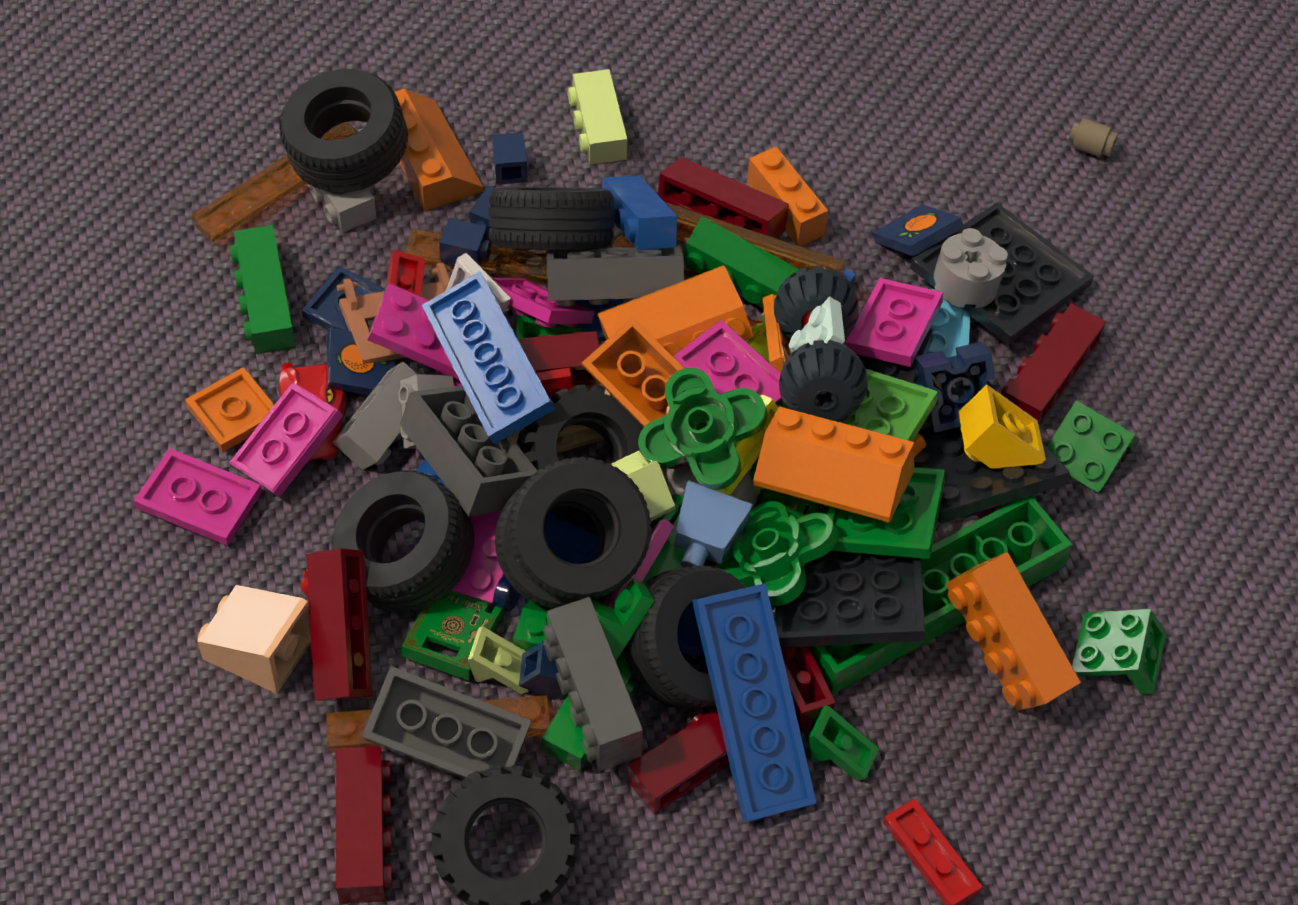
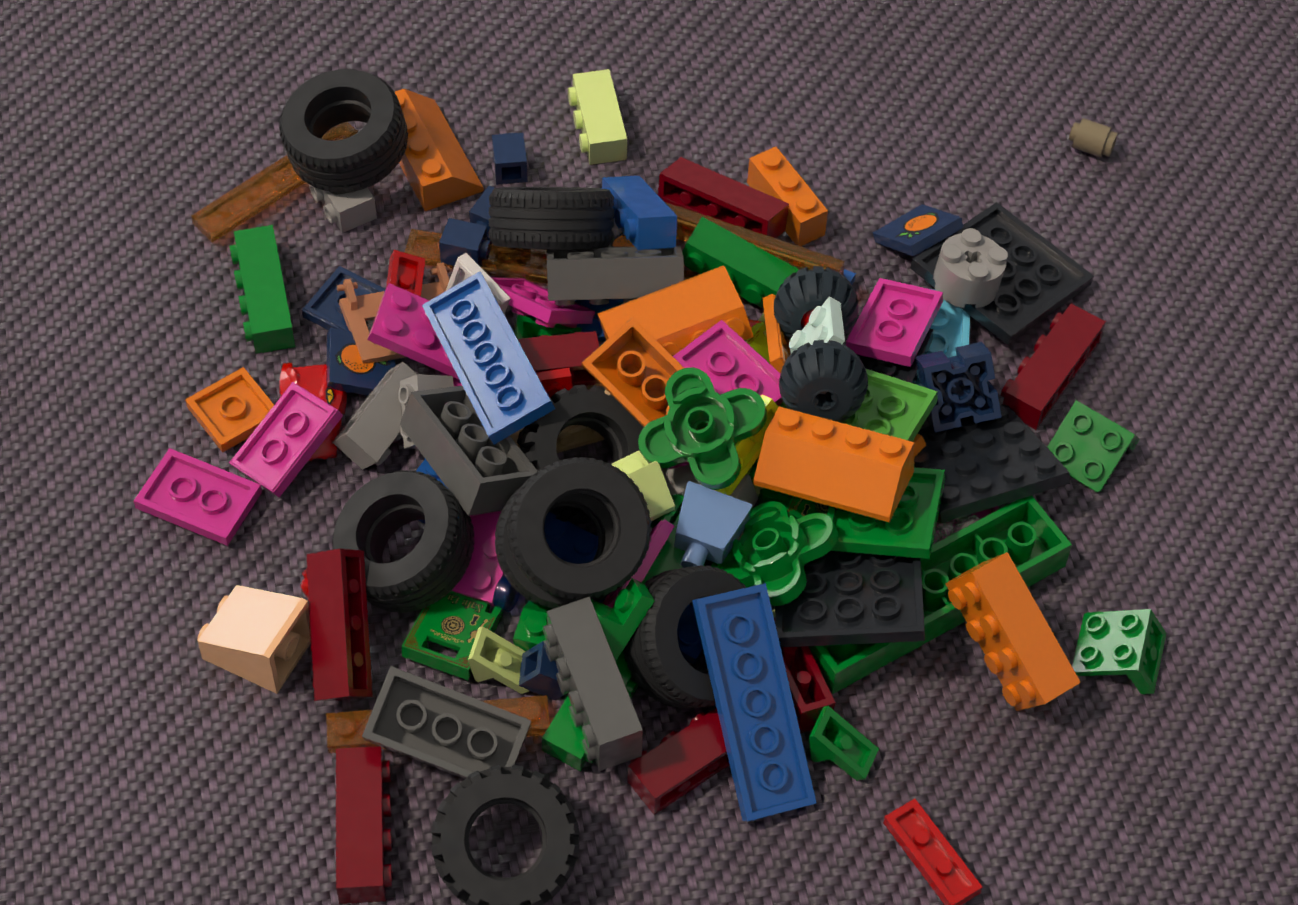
yellow slope [958,384,1046,469] -> none

